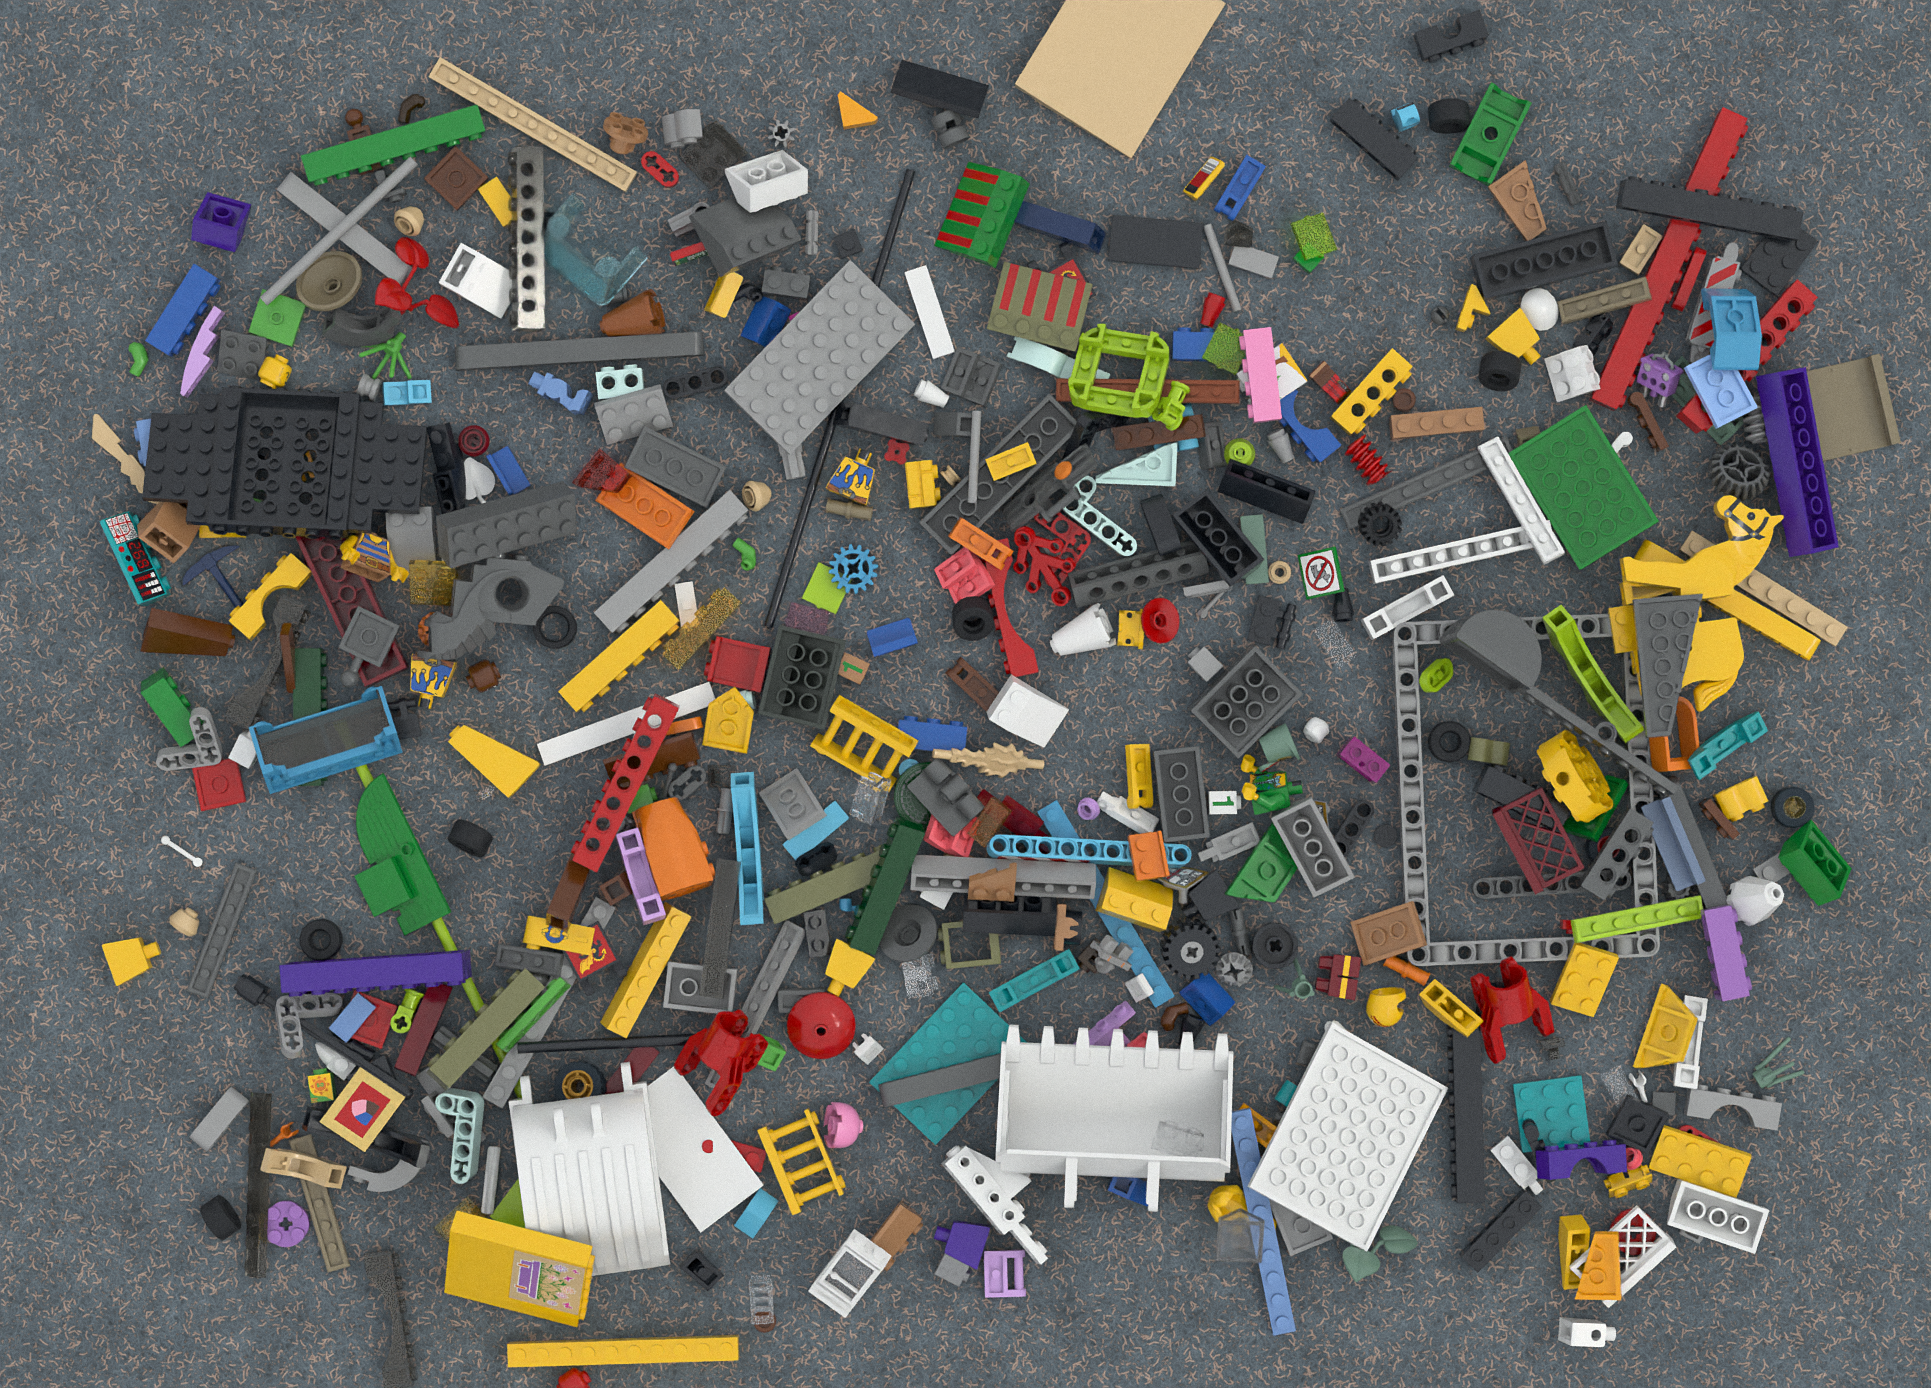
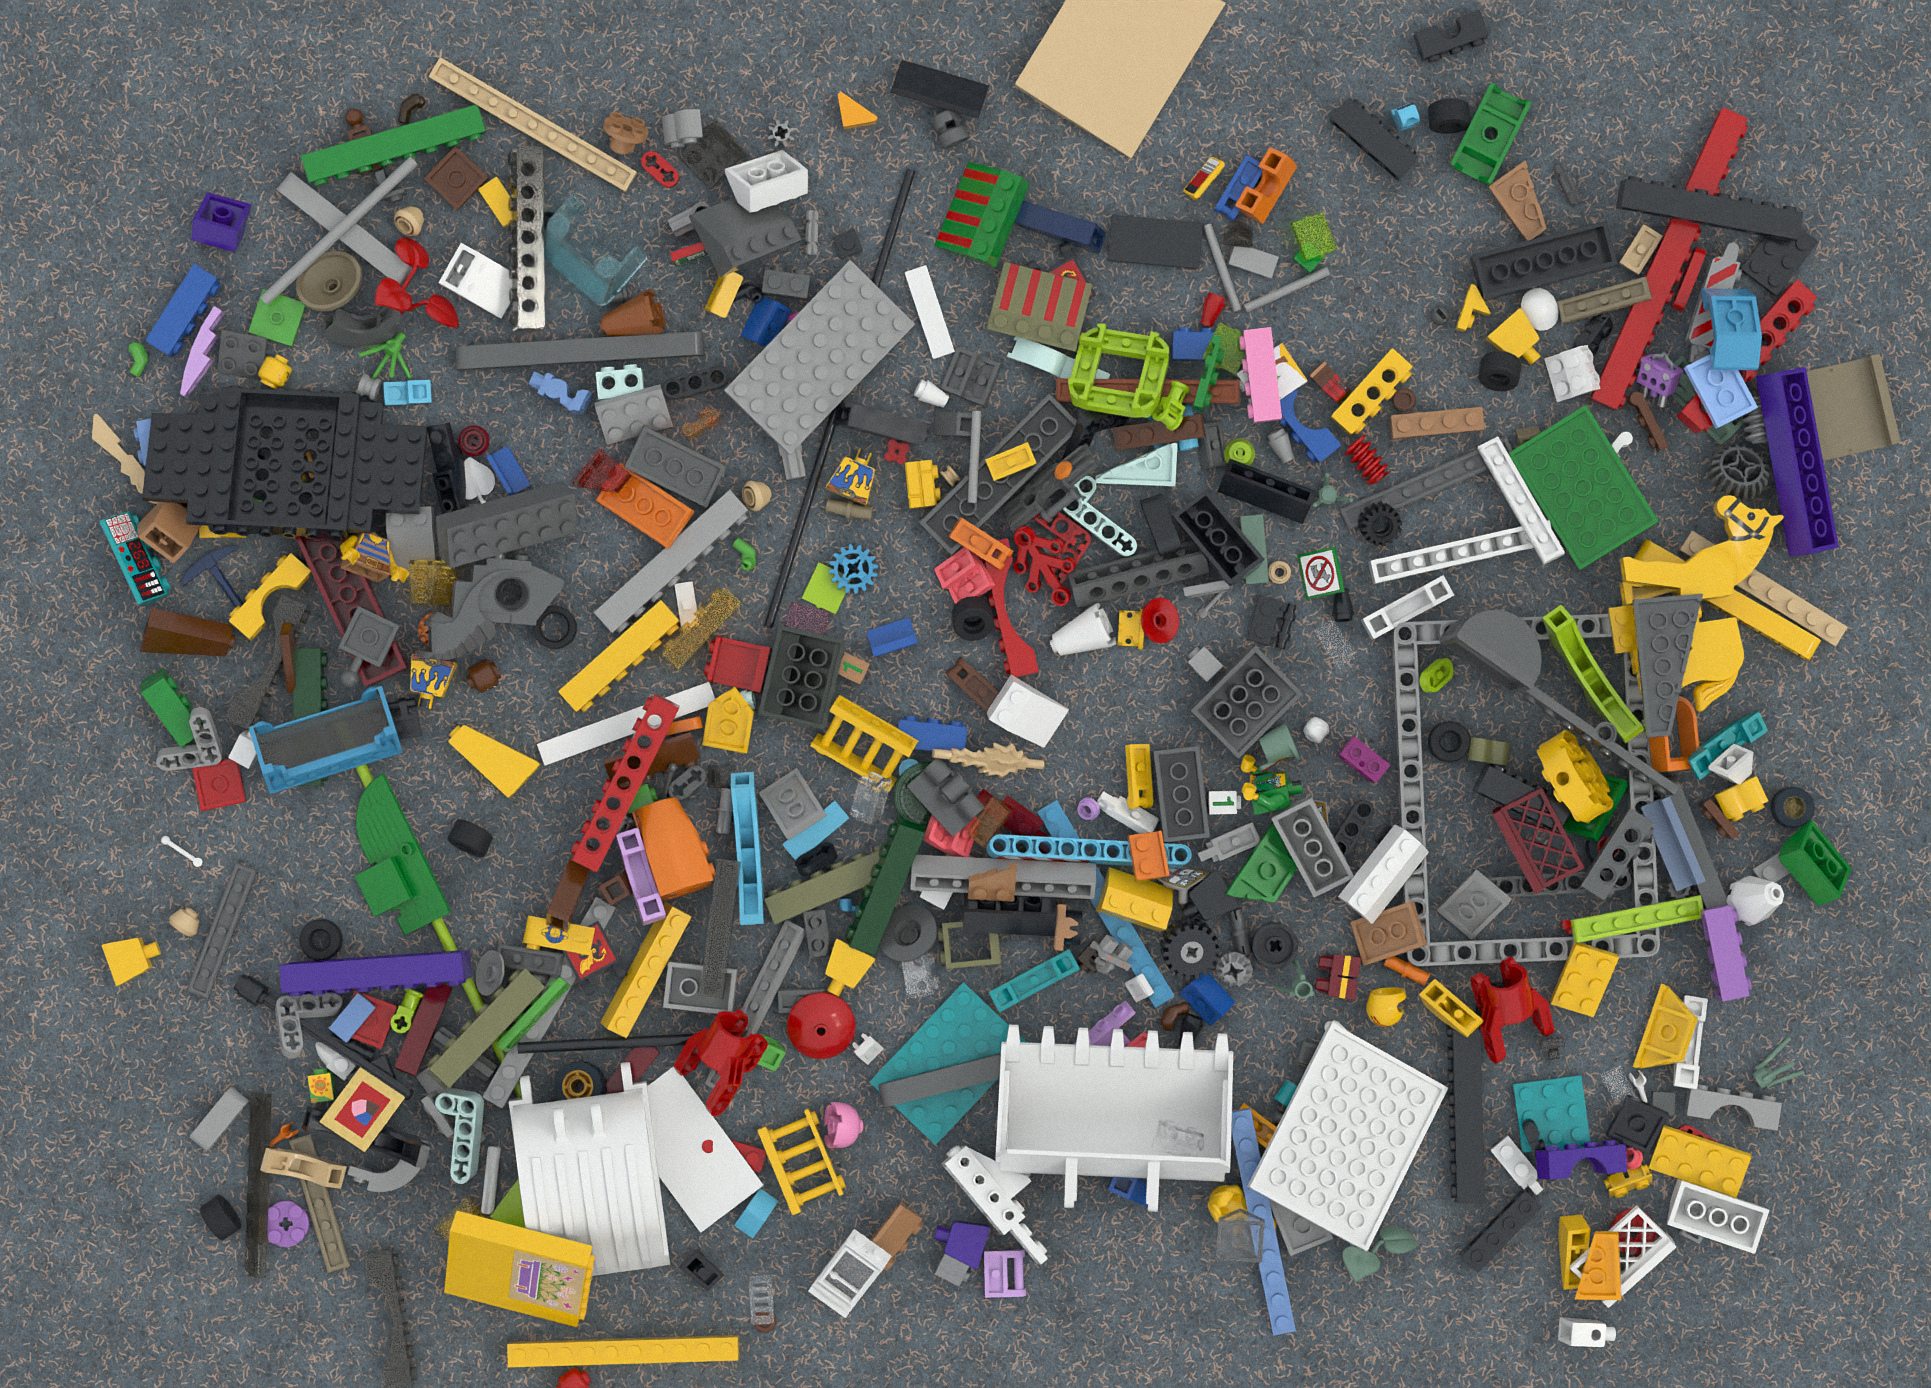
none -> light grey dish [476,950,505,996]
none -> clear orange plate [682,408,723,439]
none -> green wing [1194,335,1226,413]
none -> orange arch [1235,147,1298,224]
none -> light grey bar [1244,267,1330,313]
none -> sand green plant [1313,473,1353,507]
none -> white slope [1338,825,1429,924]
none -> light grey plate [1437,869,1512,940]
none -> white slope [1709,744,1753,785]

